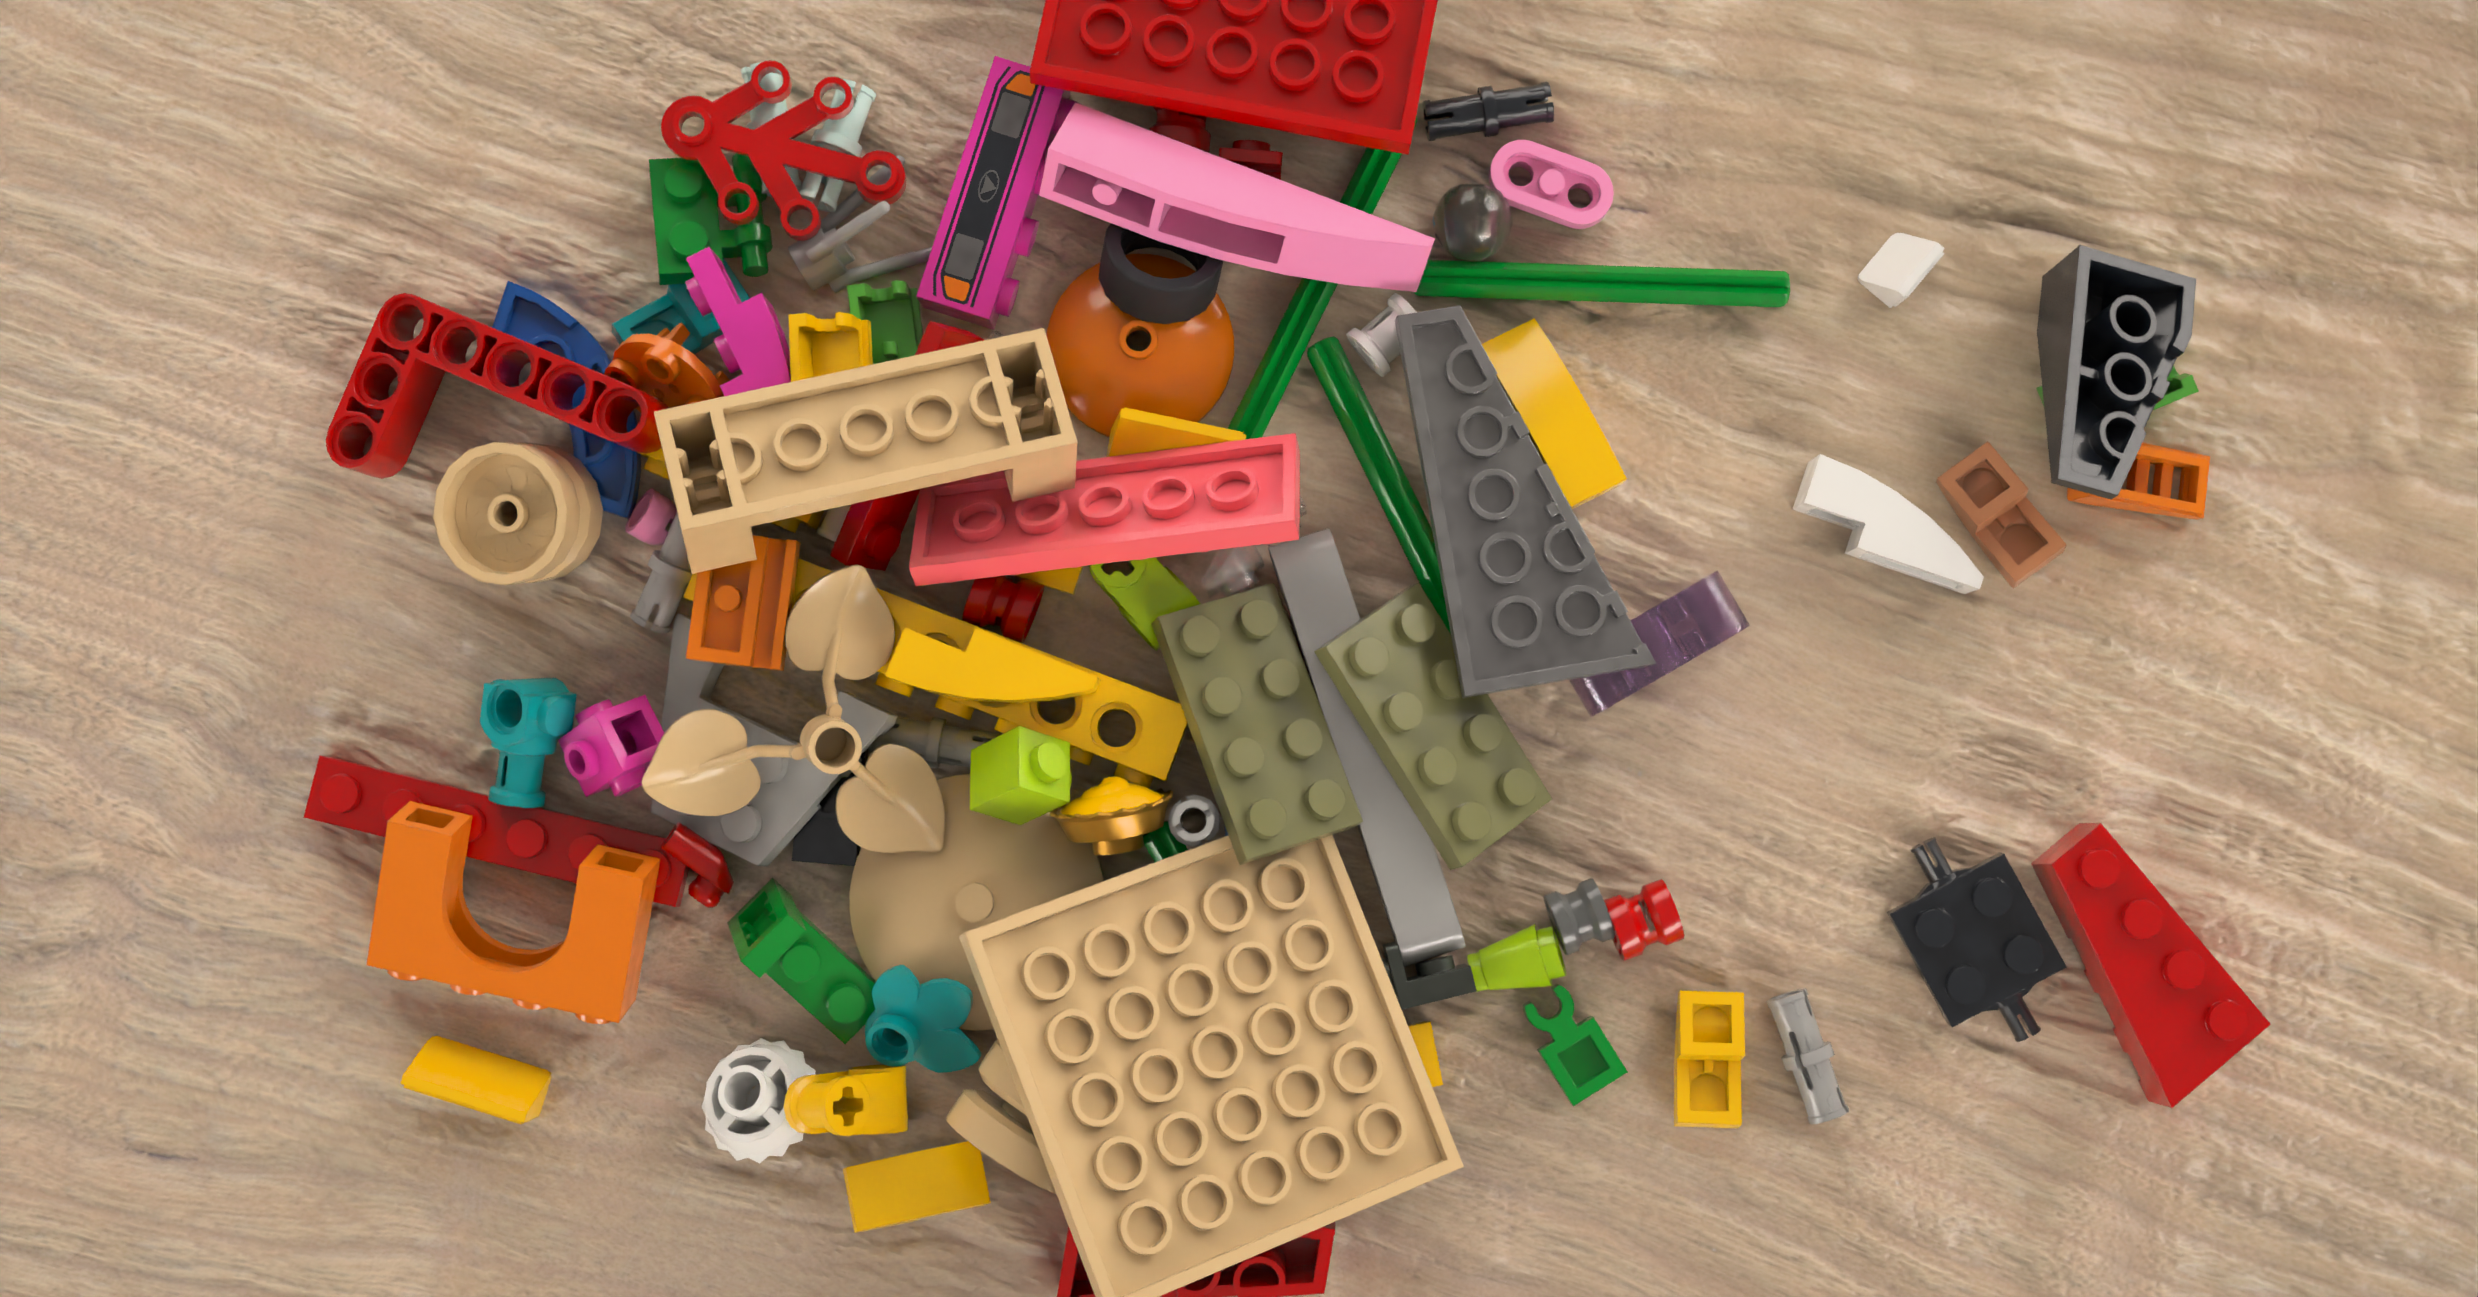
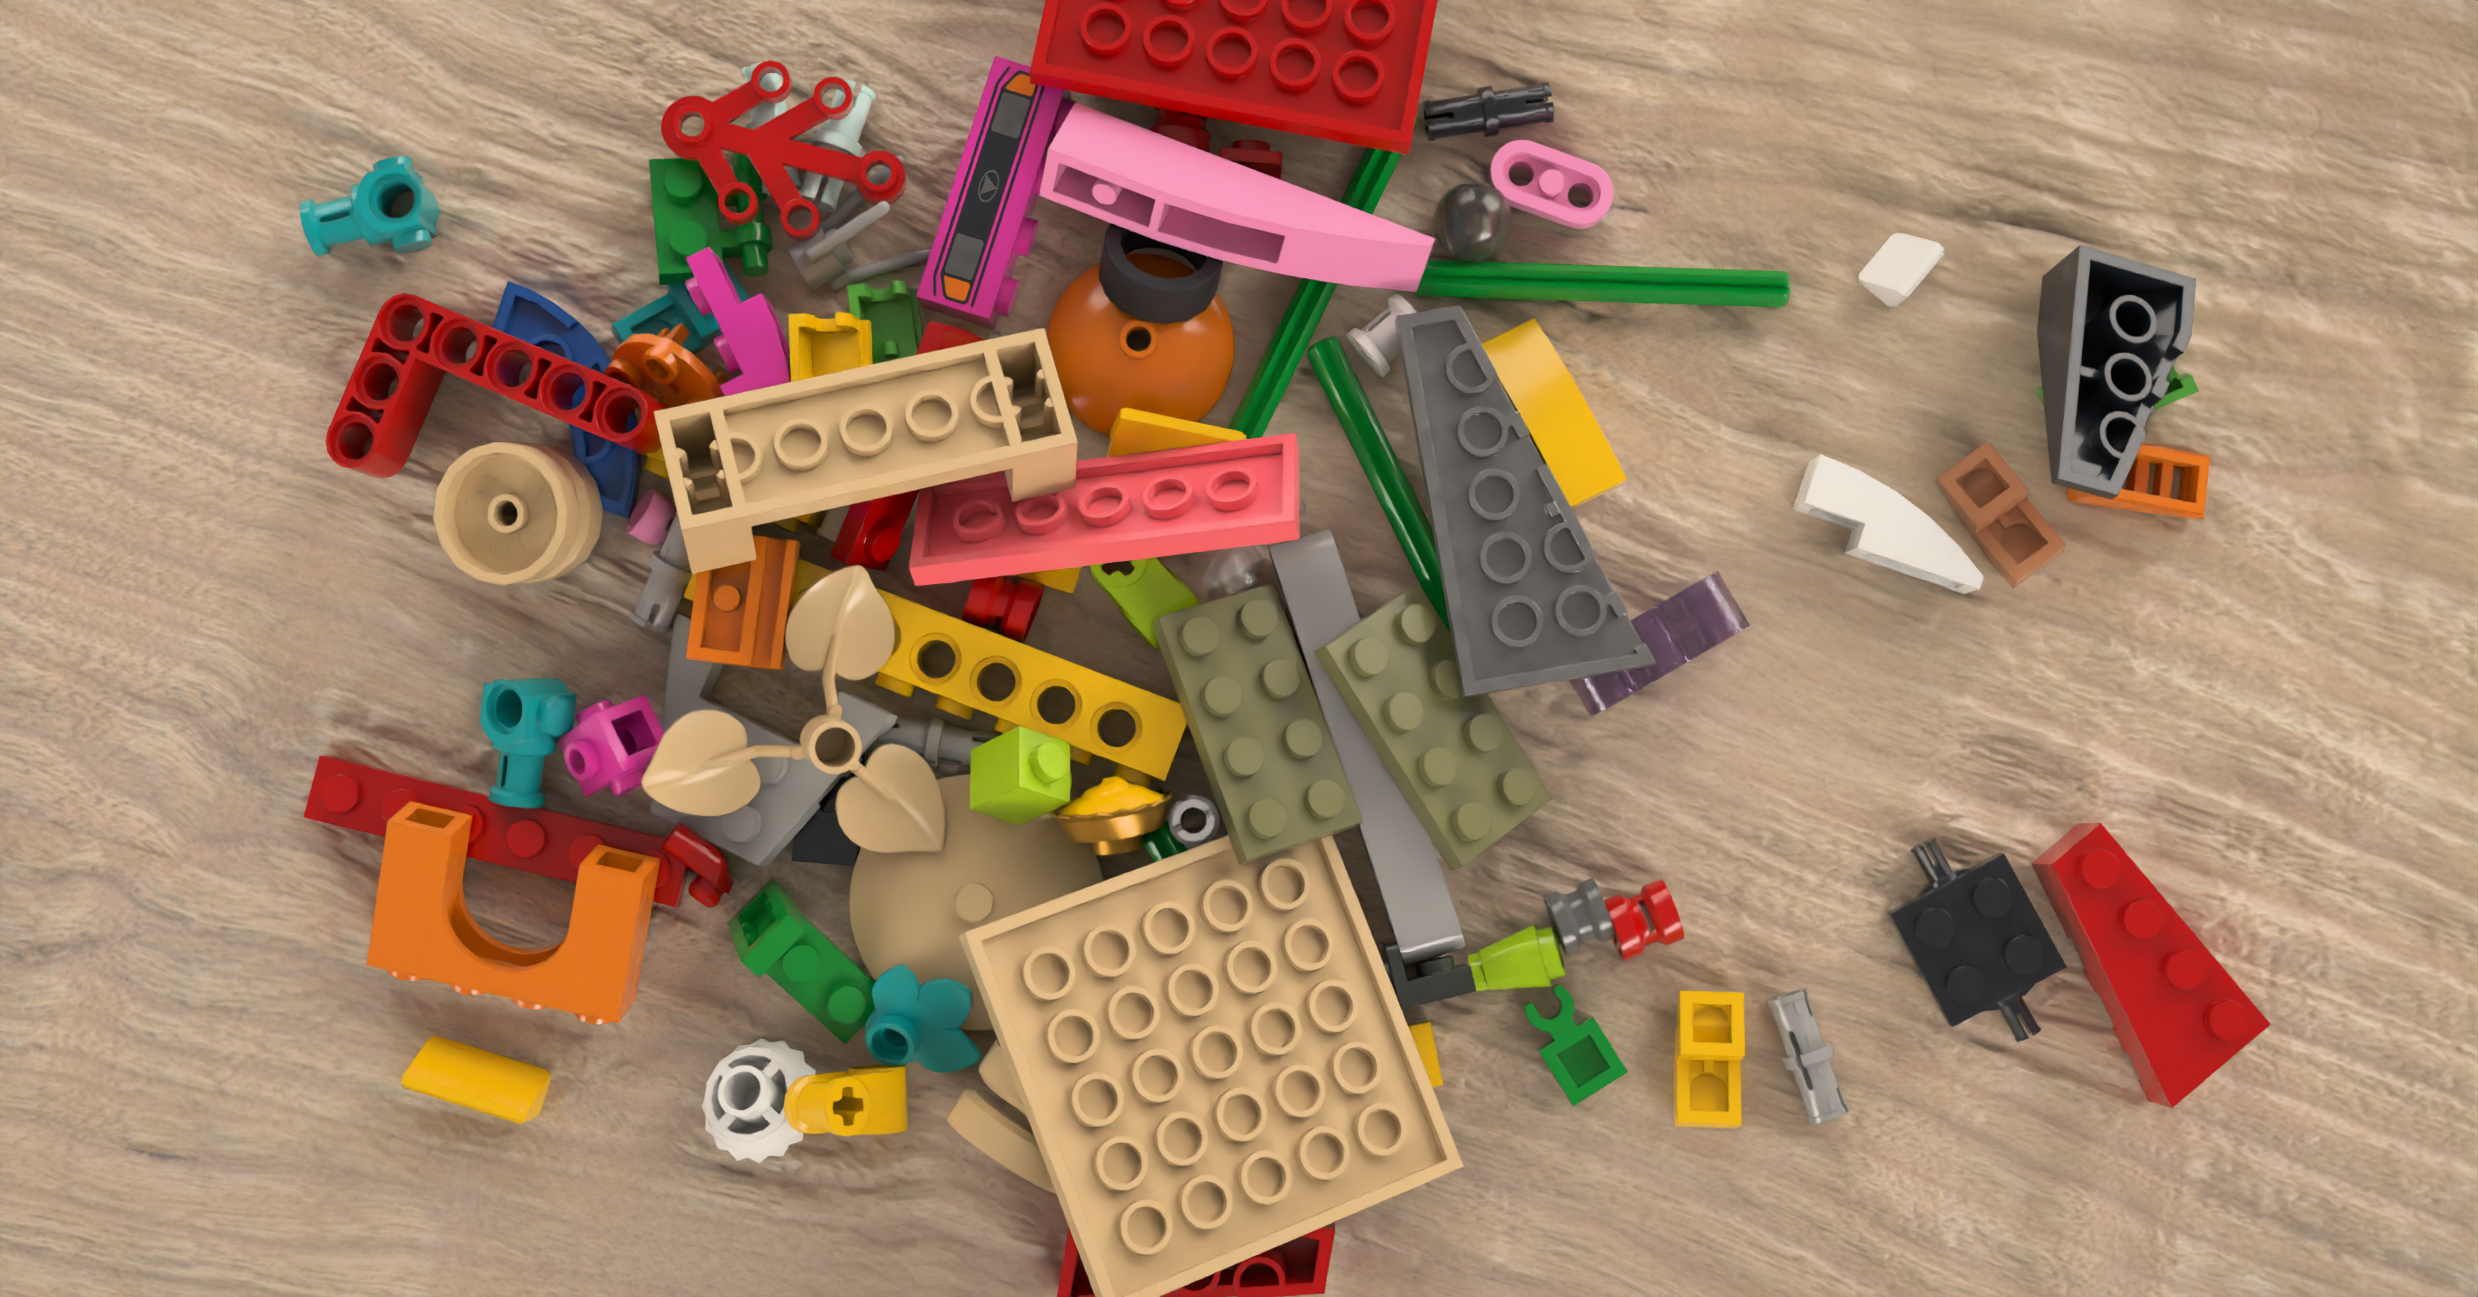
yellow slope [843,1141,991,1233] -> none
yellow slope [885,627,1101,703] -> none
none -> teal connector [300,156,439,257]

